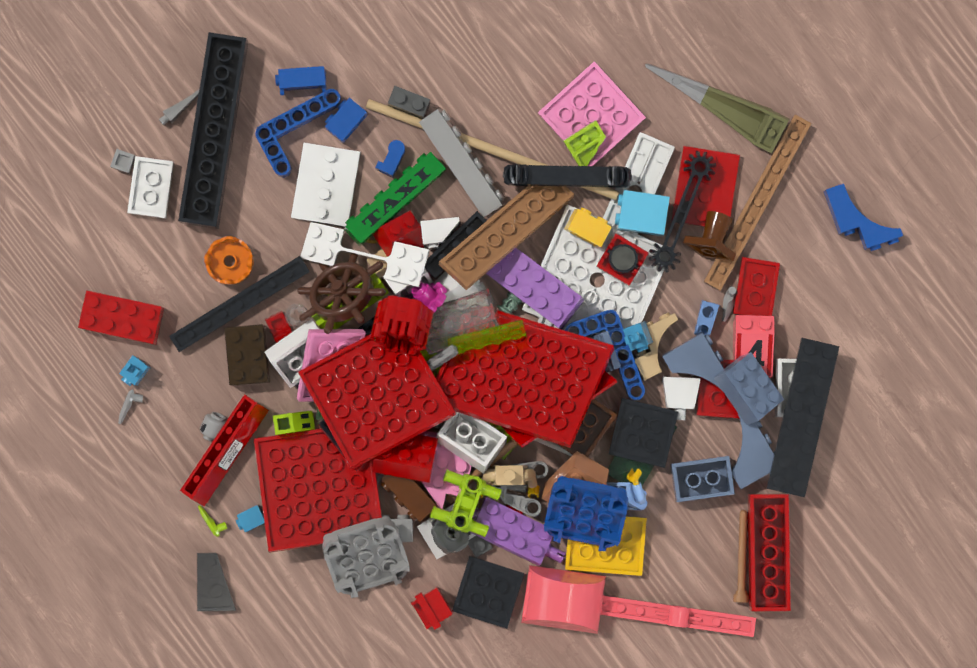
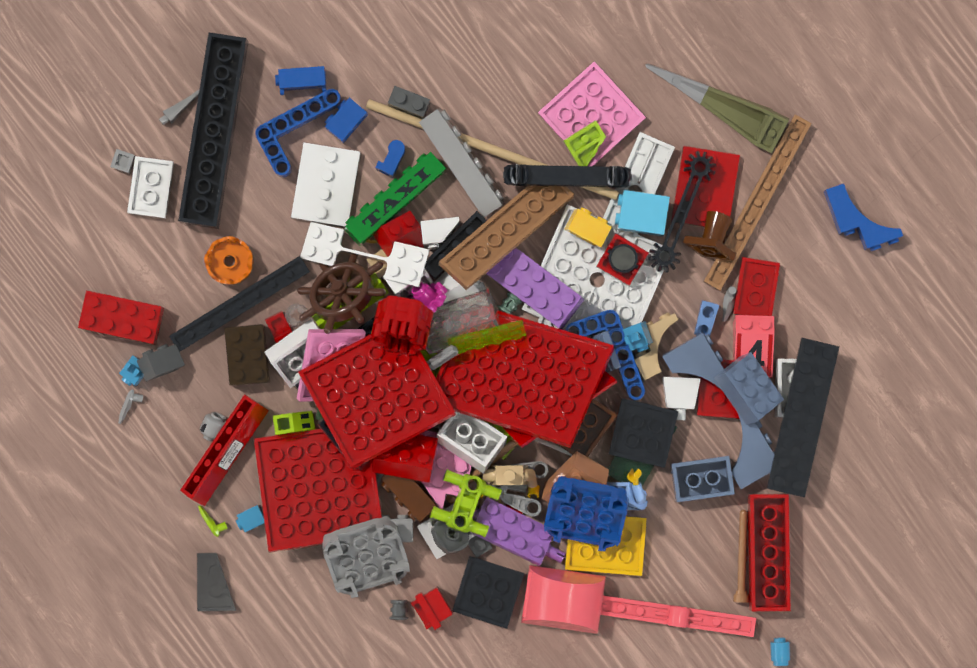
none -> dark grey brick [137,344,185,382]
none -> dark grey bush [389,600,409,620]
none -> dark azure brick [770,638,790,666]

